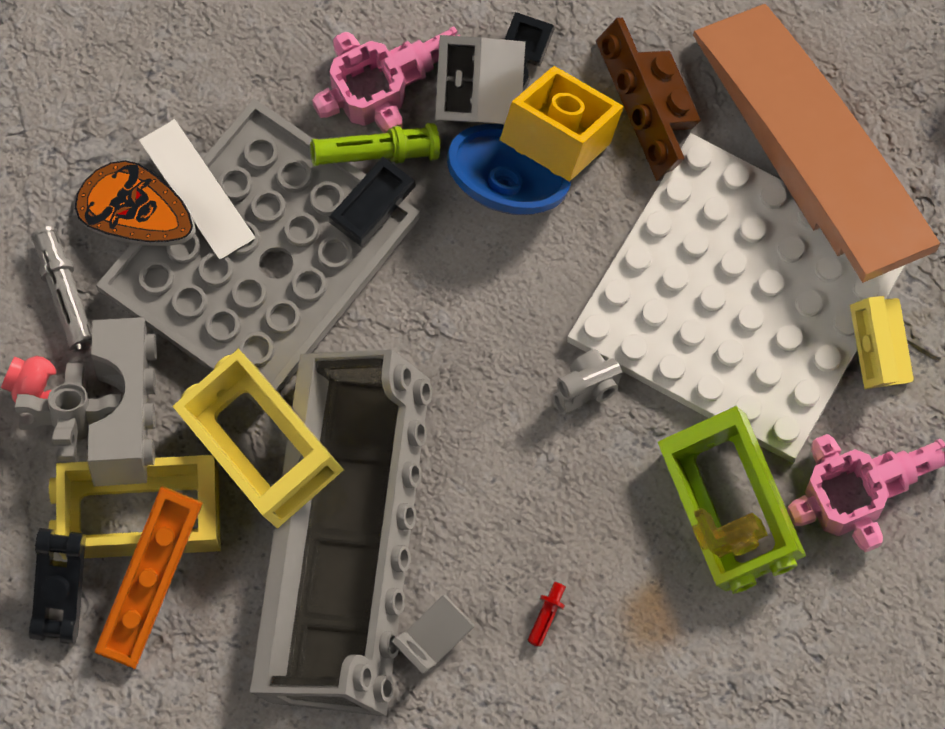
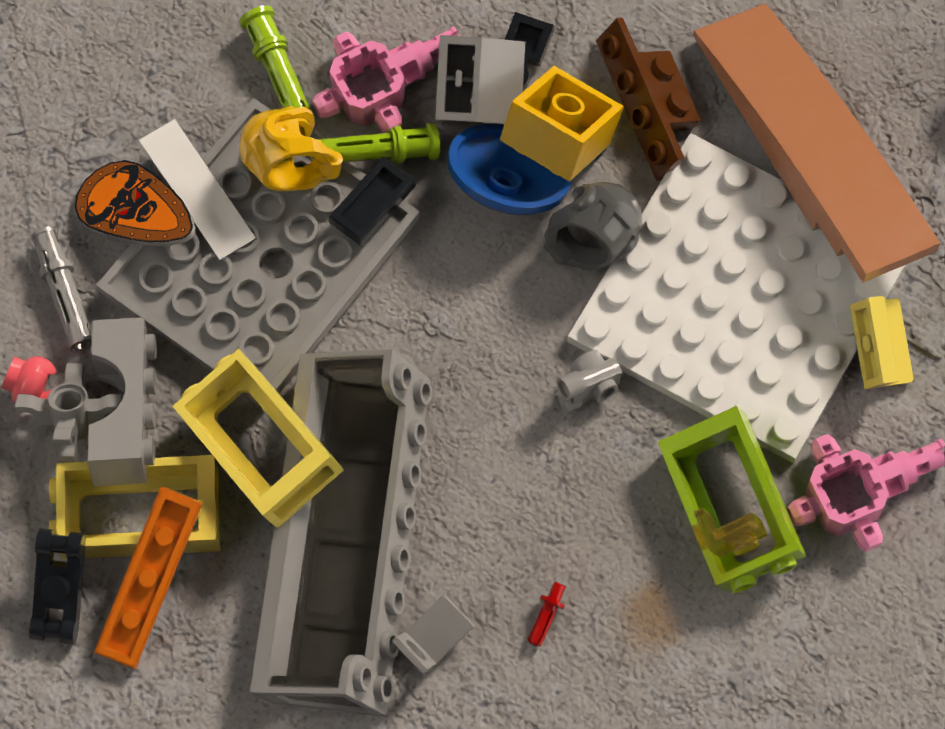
none -> lime pin [239,5,314,115]
none -> yellow helmet [239,106,343,191]
none -> dark grey helmet [543,181,642,271]

